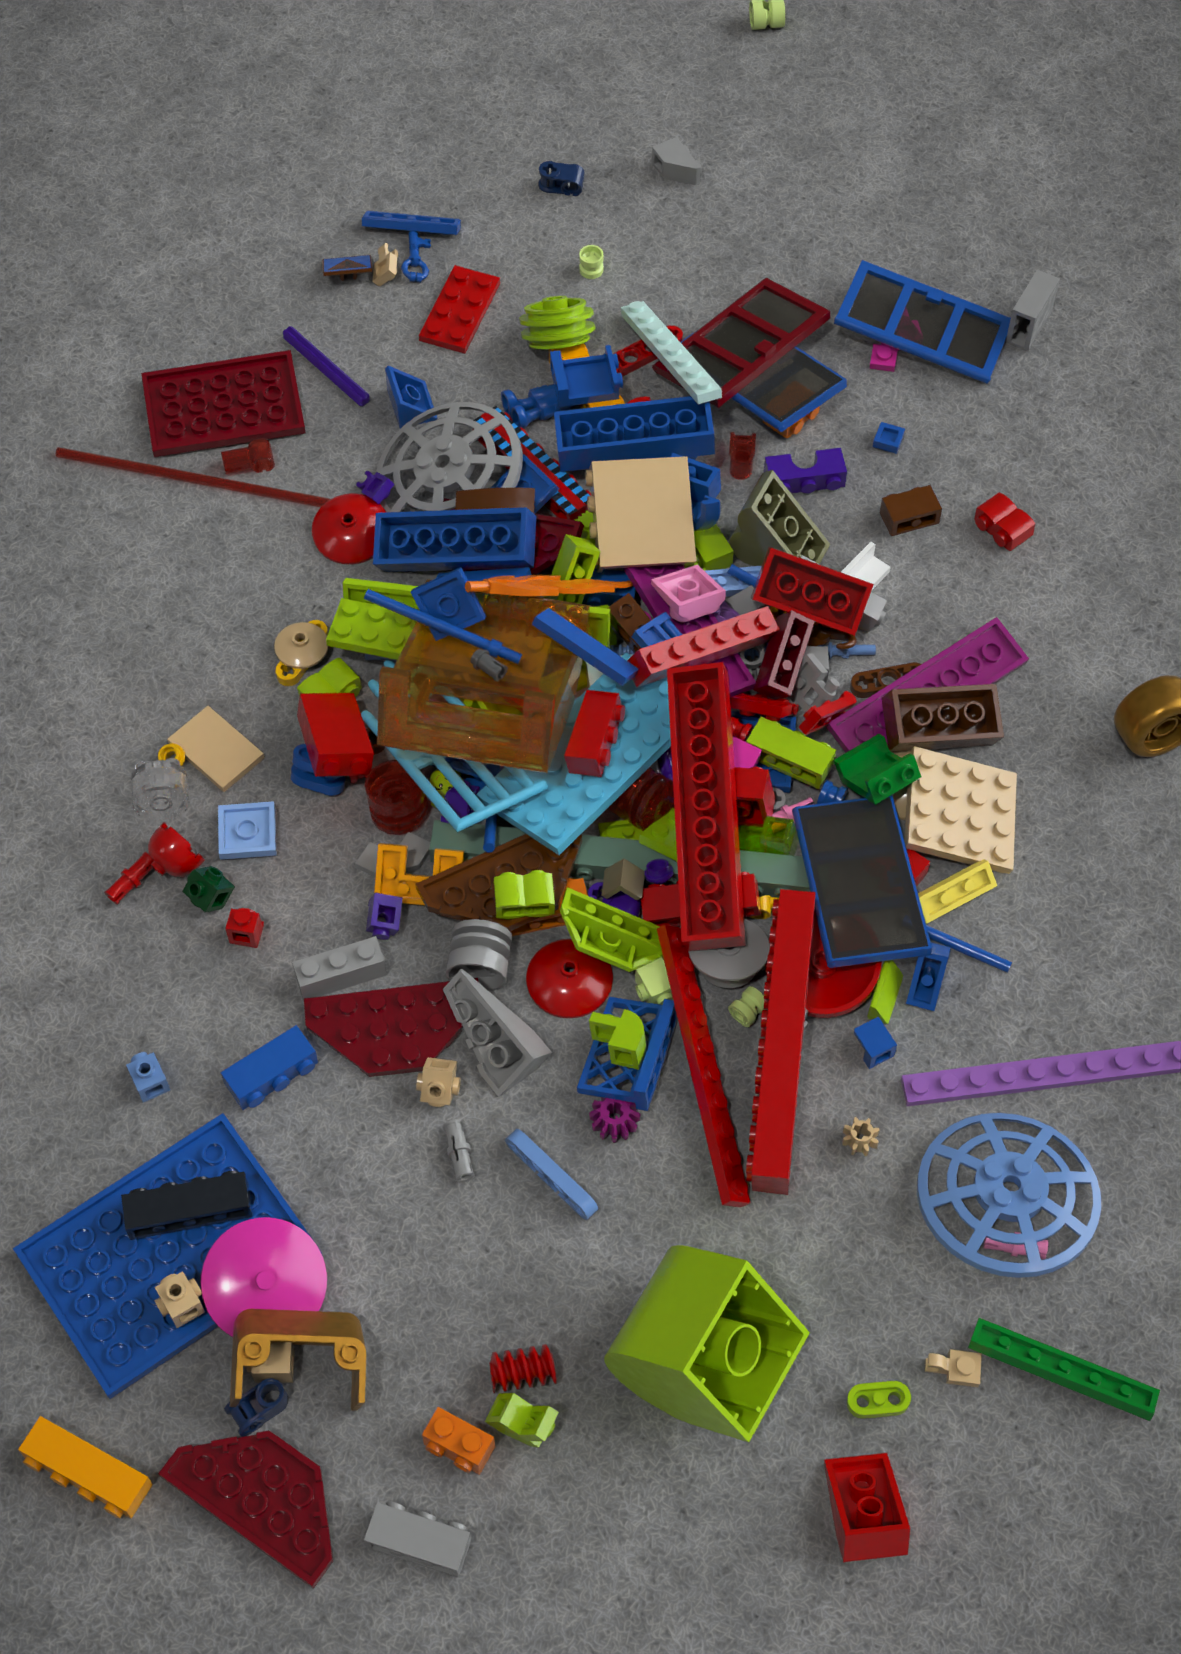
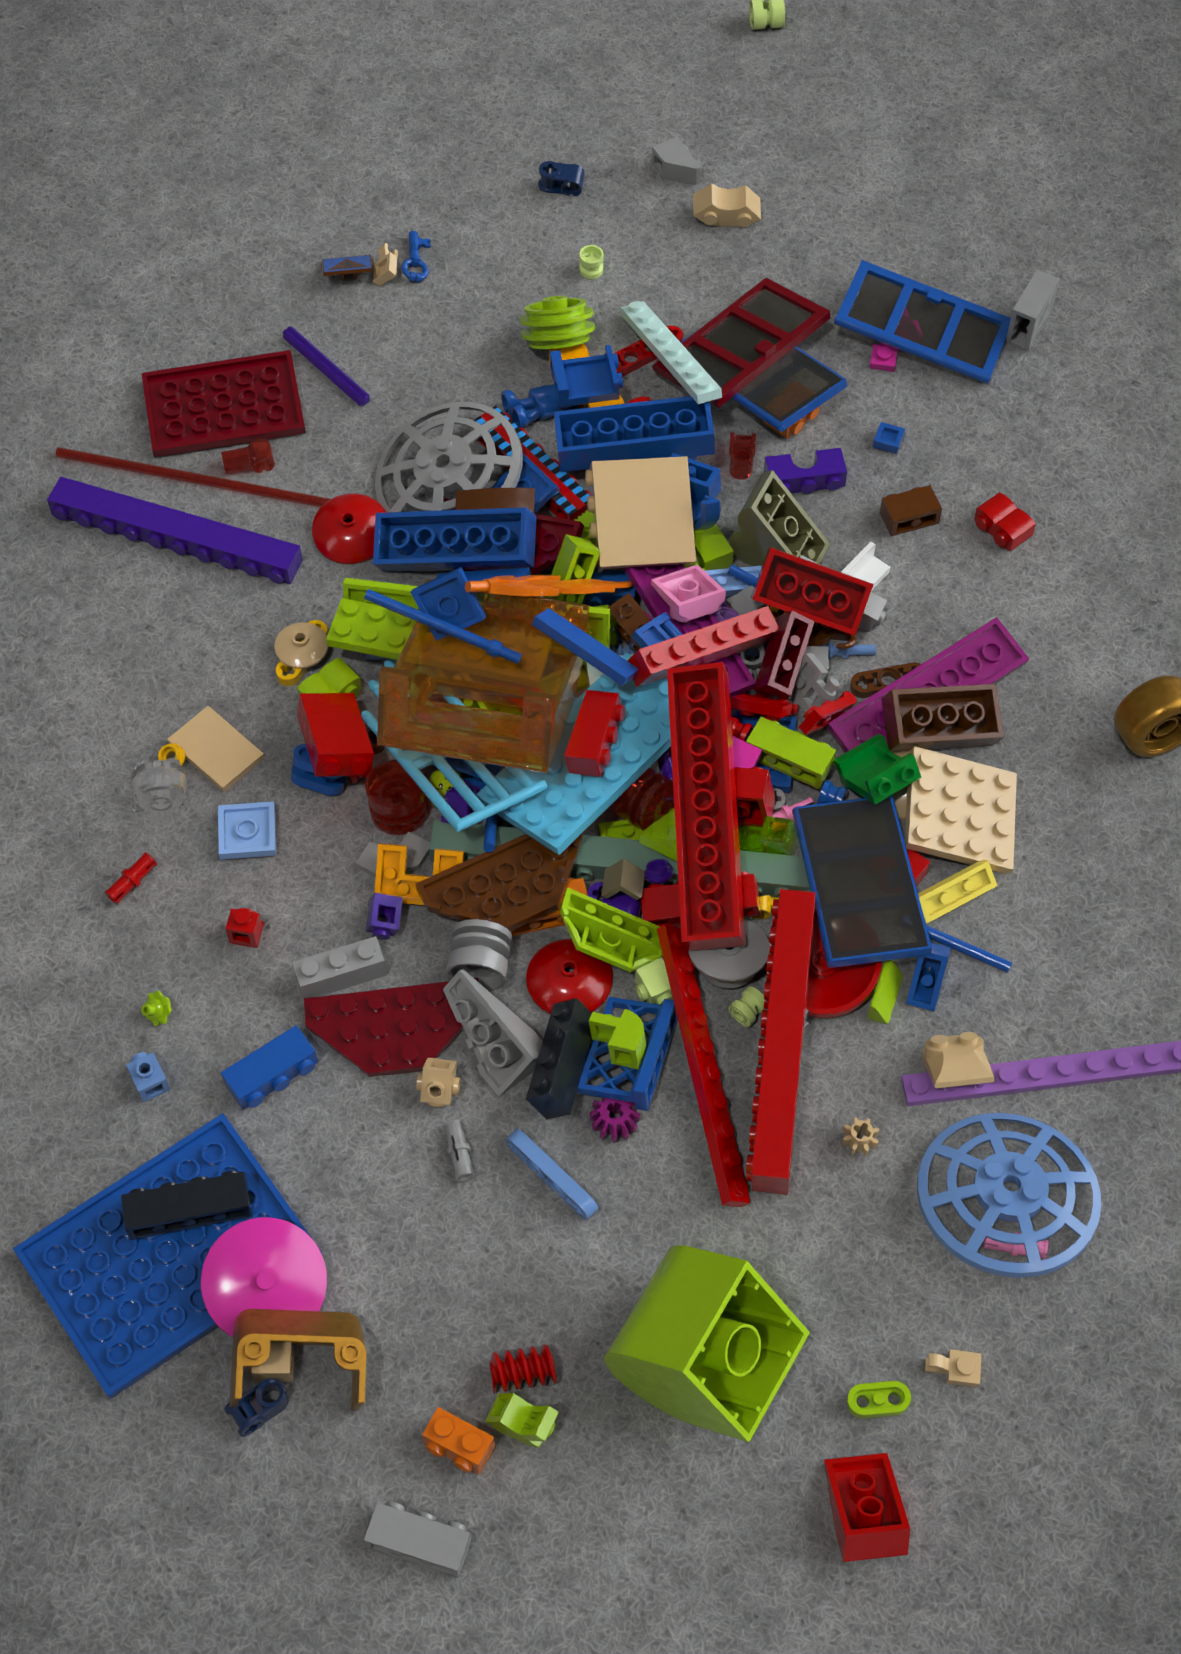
light orange brick [18,1416,153,1519] -> none
red cylinder [148,822,205,878] -> none
tan brick [154,1271,205,1328] -> none
dark red plate [158,1430,333,1589] -> none
dark green brick [182,866,235,912] -> none
dark purple plate [356,471,395,504] -> none
blue tile [362,211,461,235] -> none
blue slope [385,366,438,429] -> none
red plate [419,265,500,354] -> none
dark grey pin [470,649,507,682] -> none
lime brick [494,870,555,919] -> none
blue panel [854,1017,897,1069] -> none
green plate [968,1318,1160,1421] -> none
none -> dark purple brick [47,476,303,584]
none -> lime plant [141,991,172,1026]
none -> black brick [526,998,592,1120]
none -> tan brick [693,183,761,227]
none -> tan slope [922,1032,994,1088]

